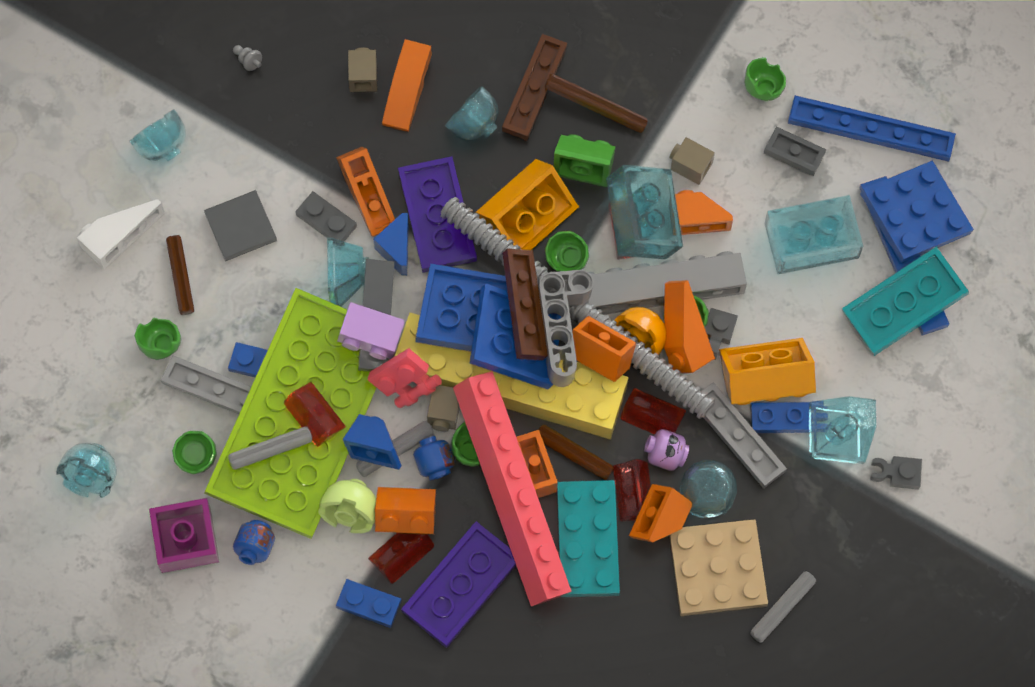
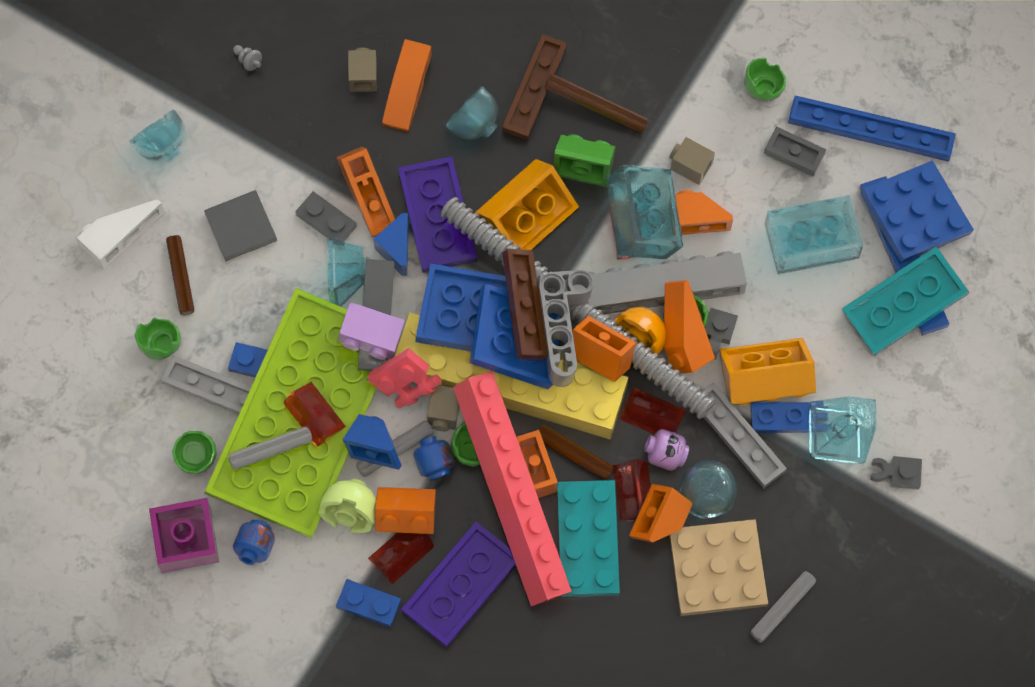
clear light blue cylinder [56,443,117,498] -> none
bright green hair [545,231,590,272] -> none

